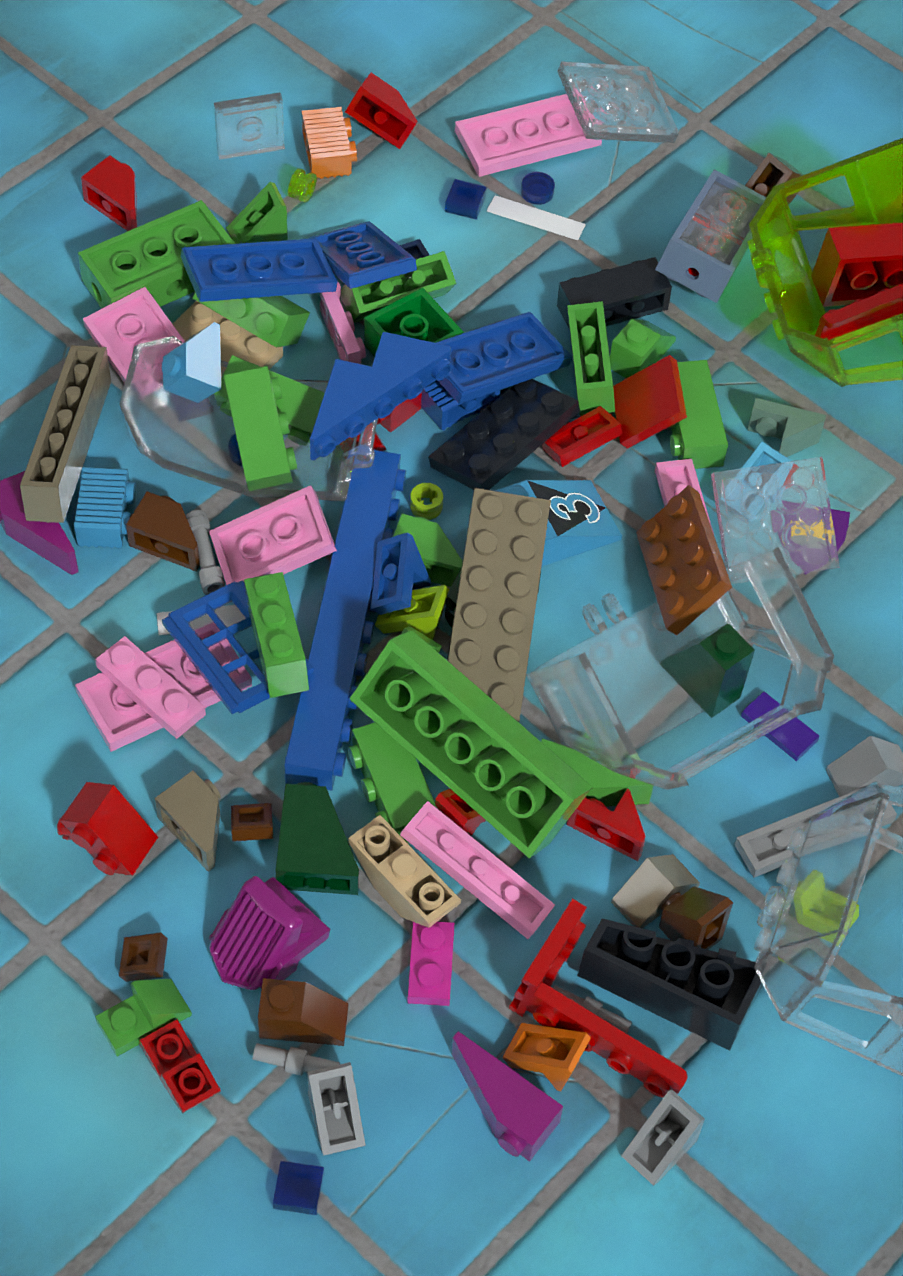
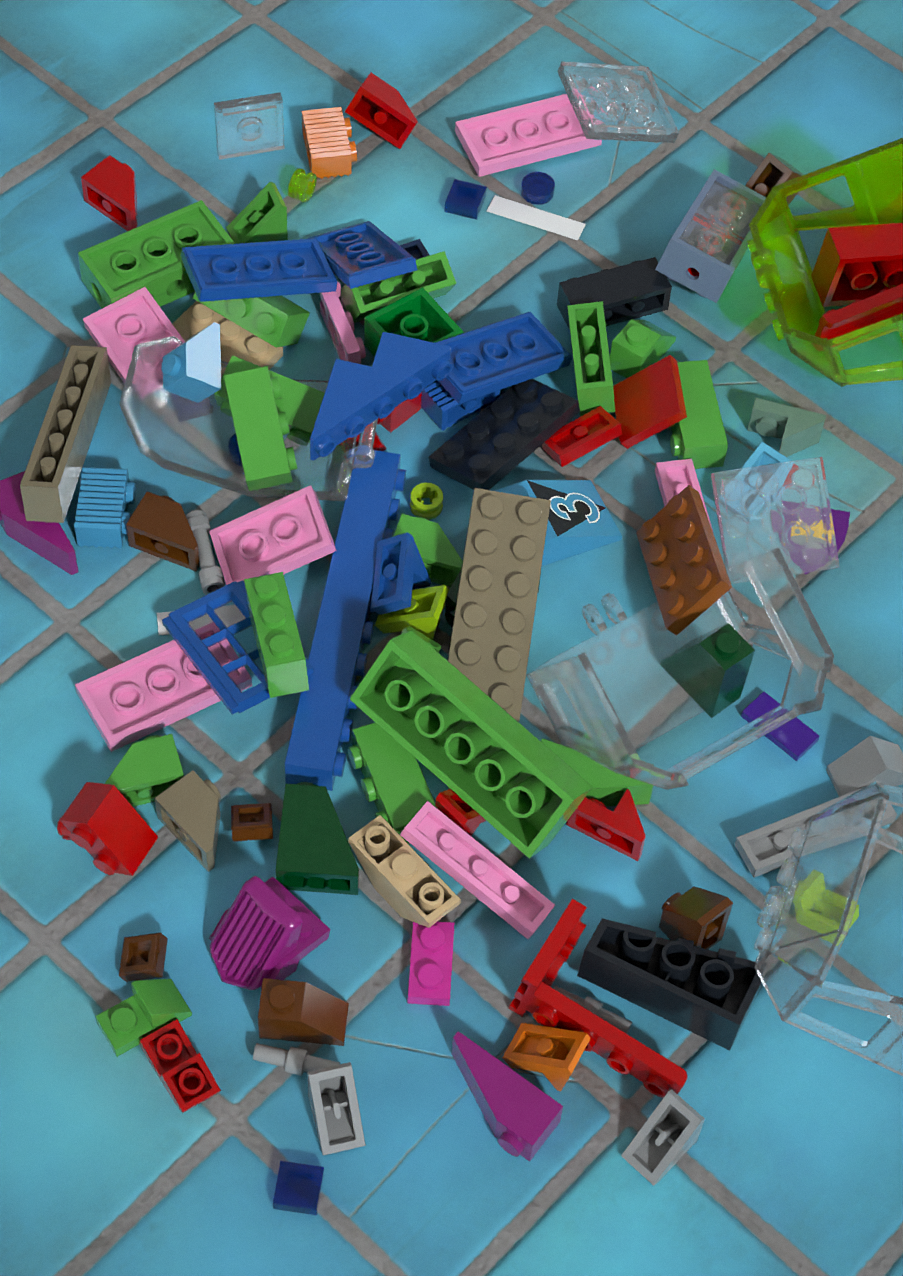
bright pink plate [95,636,206,739] -> none
dark tan slope [611,854,700,928] -> none
none -> bright green slope [105,734,184,807]

